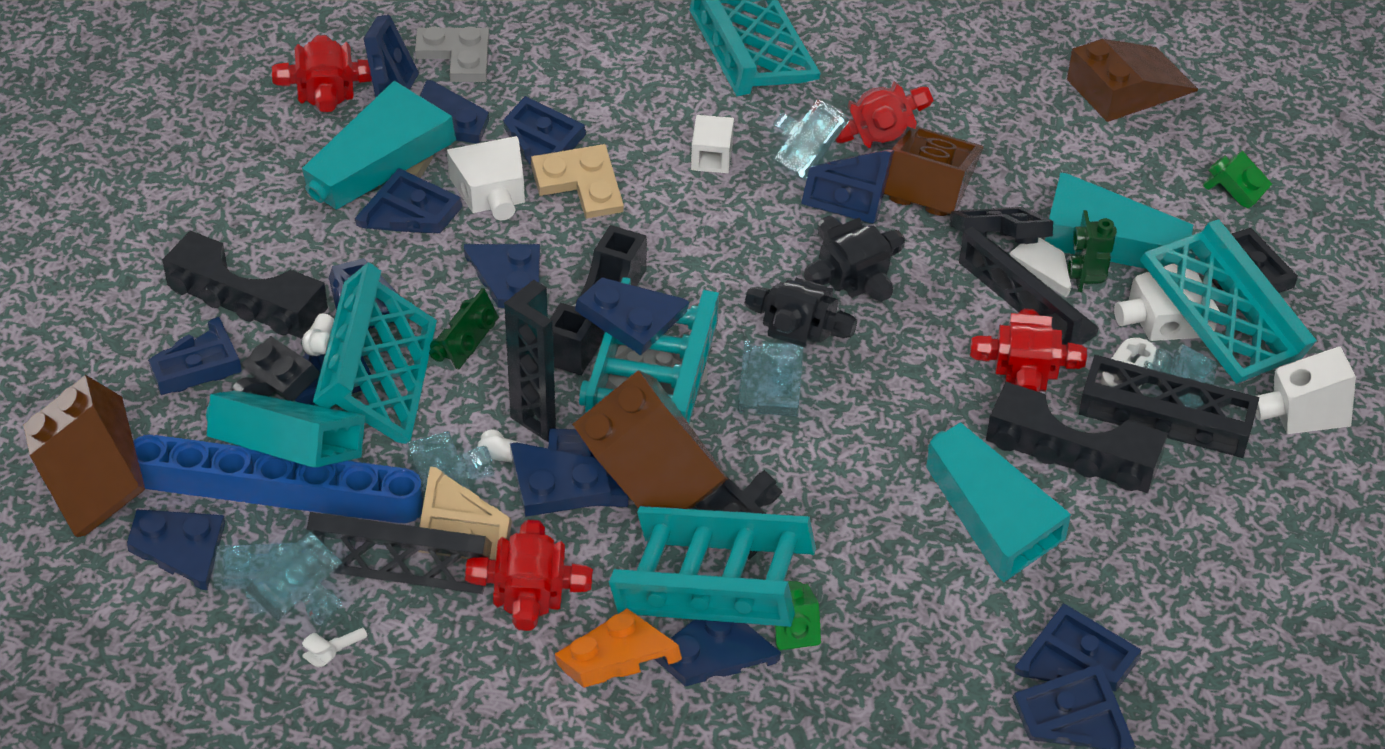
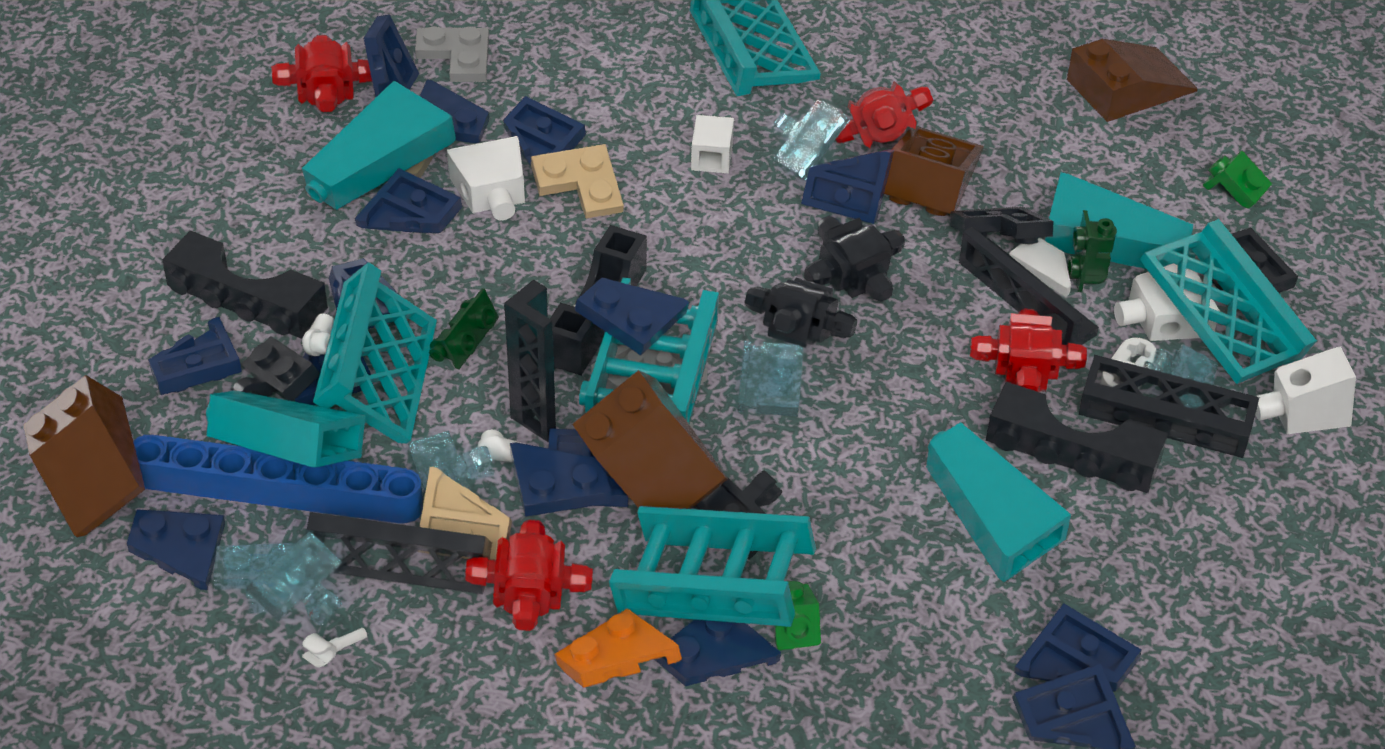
dark blue wing [464,244,540,308] -> none

